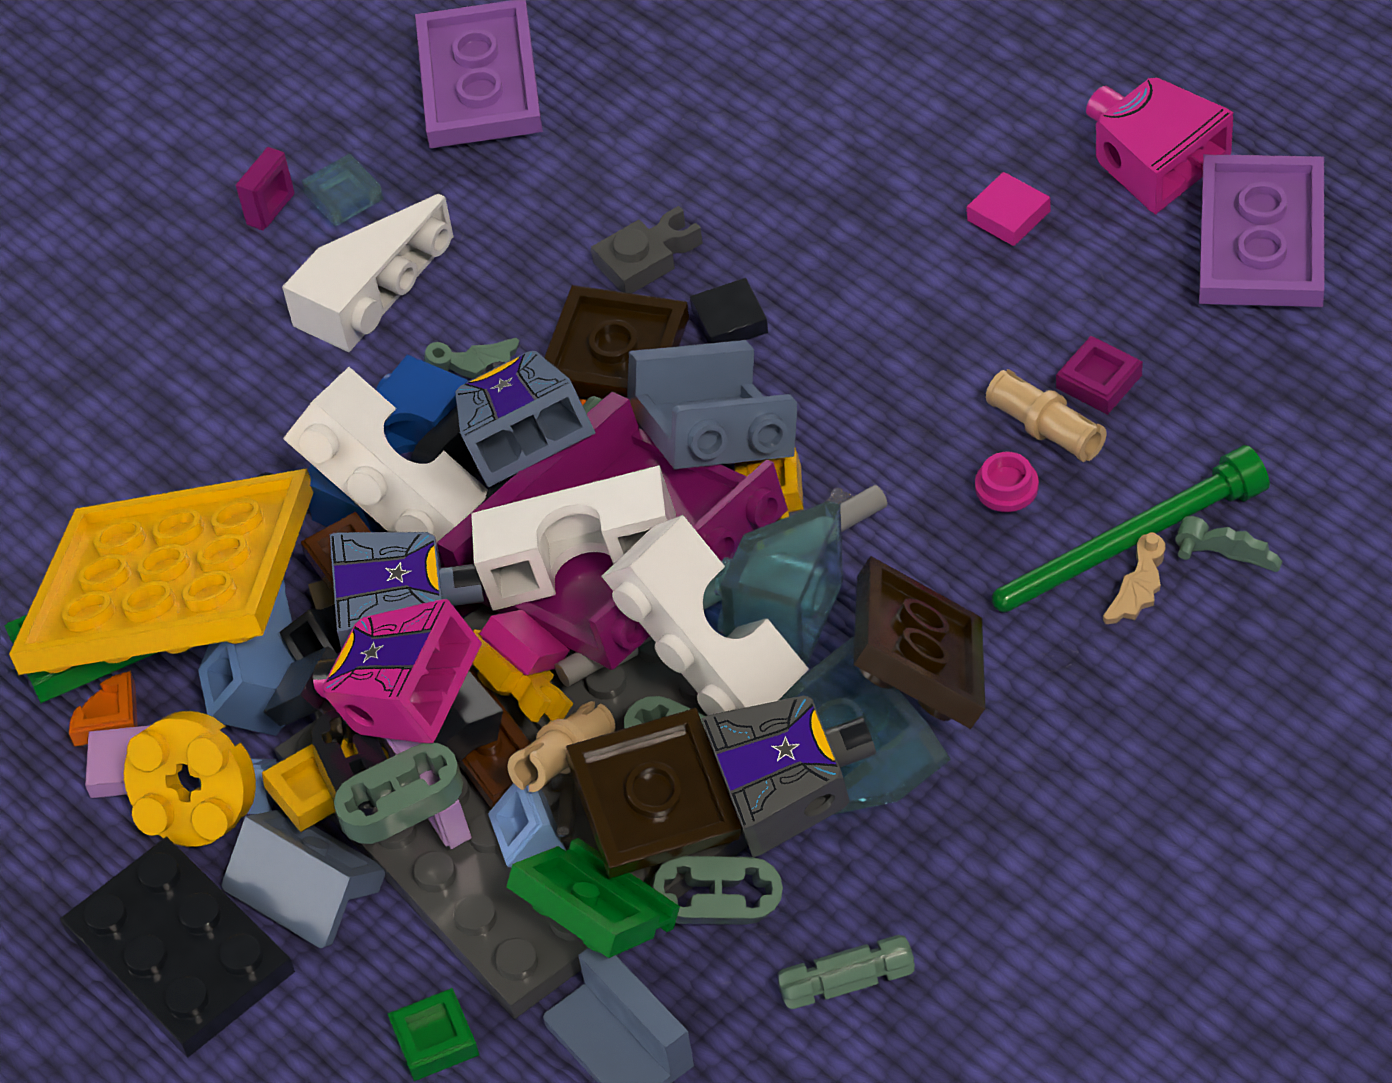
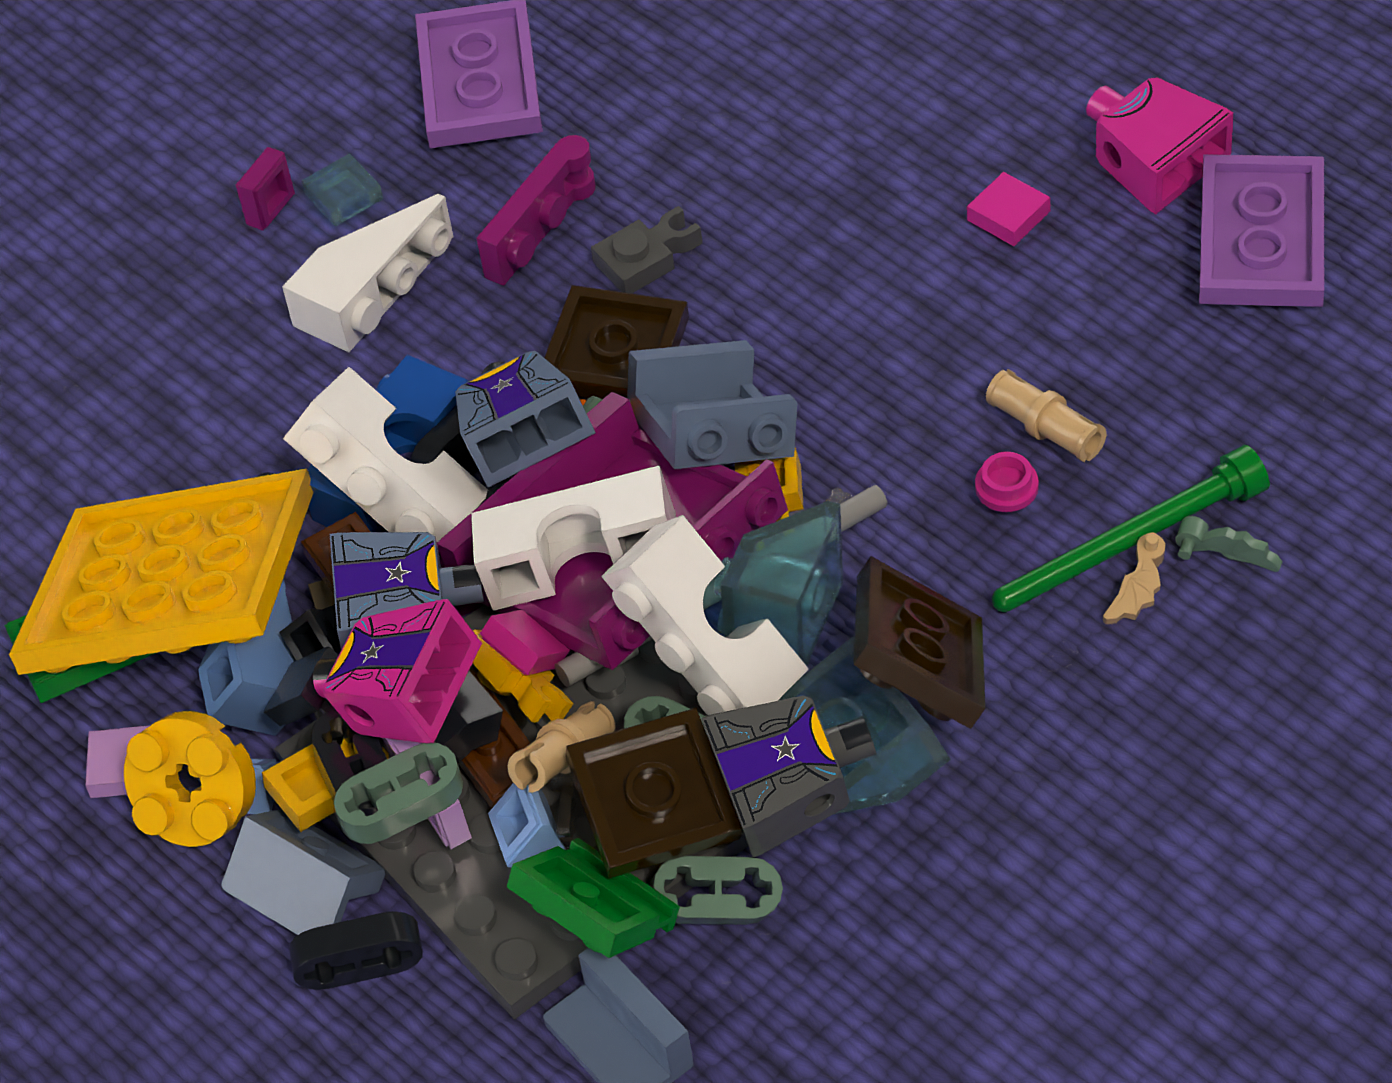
black plate [60,836,295,1058] -> none
orange tile [69,671,138,747] -> none
green tile [388,988,479,1081] -> none
sand green piece [424,338,520,379] -> none
black tile [690,278,768,344] -> none
sand green axle [778,935,915,1009] -> none
magenta tile [1056,336,1143,415] -> none
none -> black beam [289,911,423,990]
none -> magenta plate [477,135,596,286]

